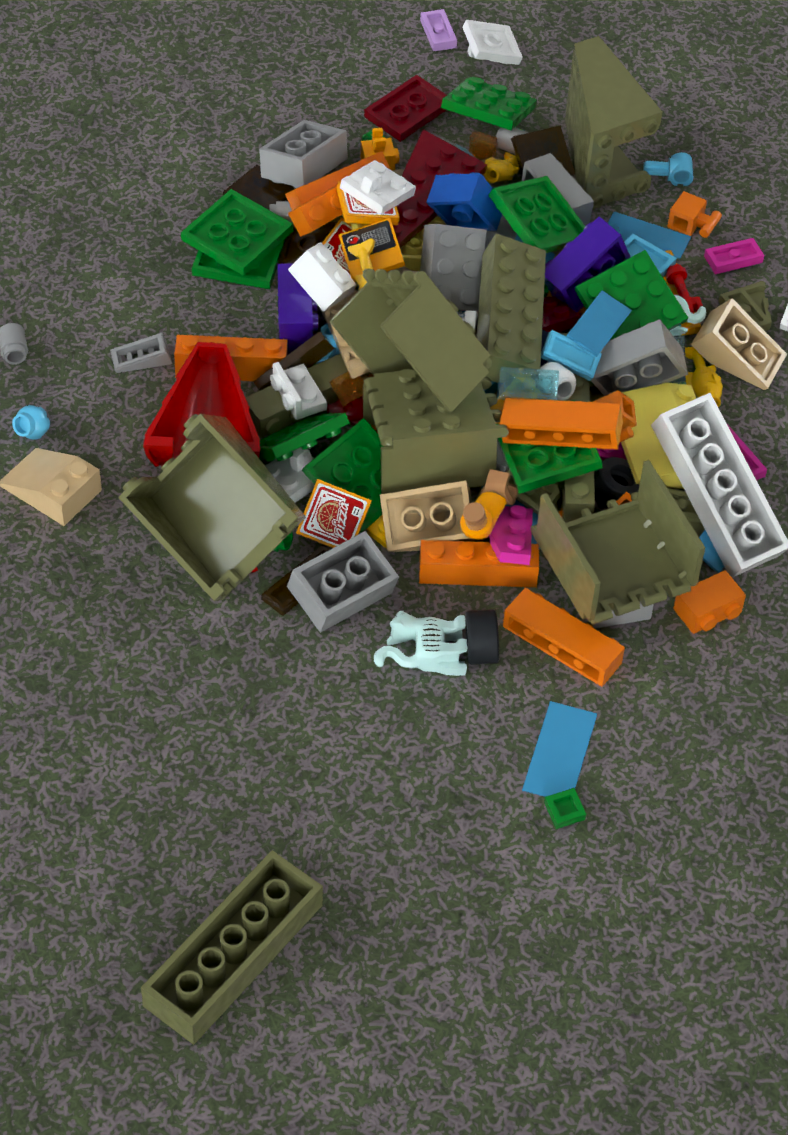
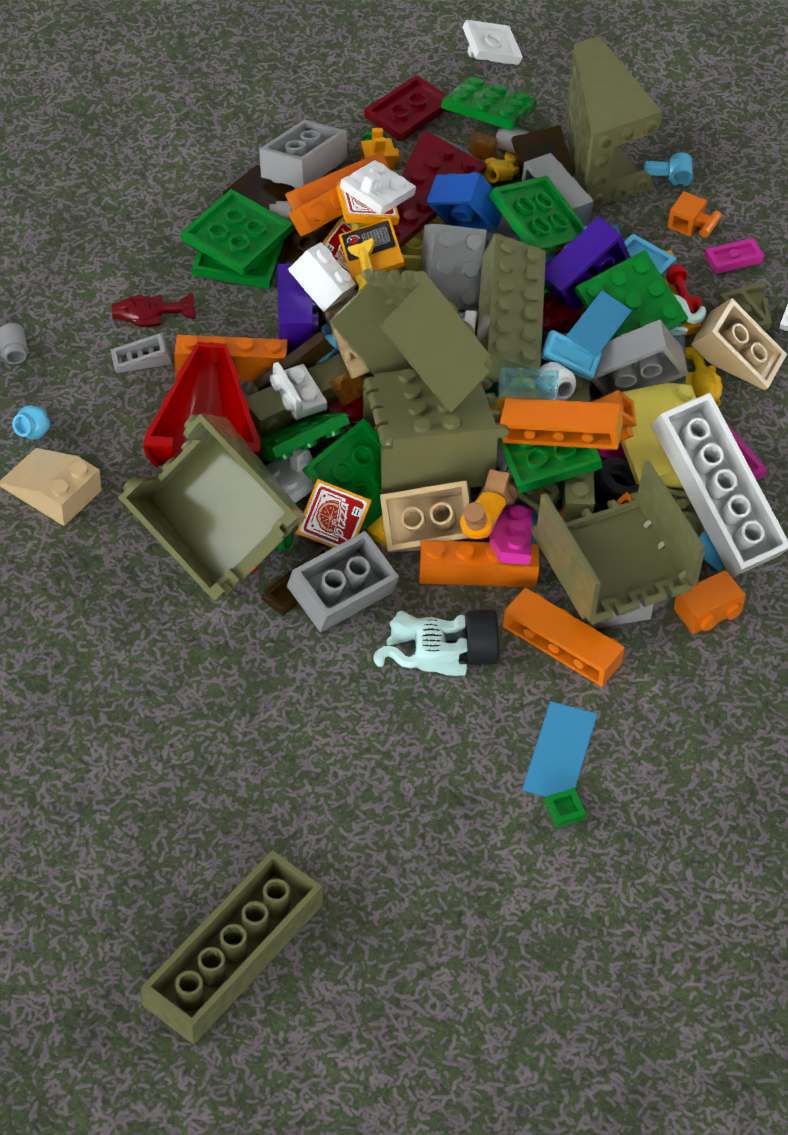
lavender plate [420,9,457,51] -> none
dark azure piece [608,212,691,259] -> none
none -> dark red animal [111,293,196,327]

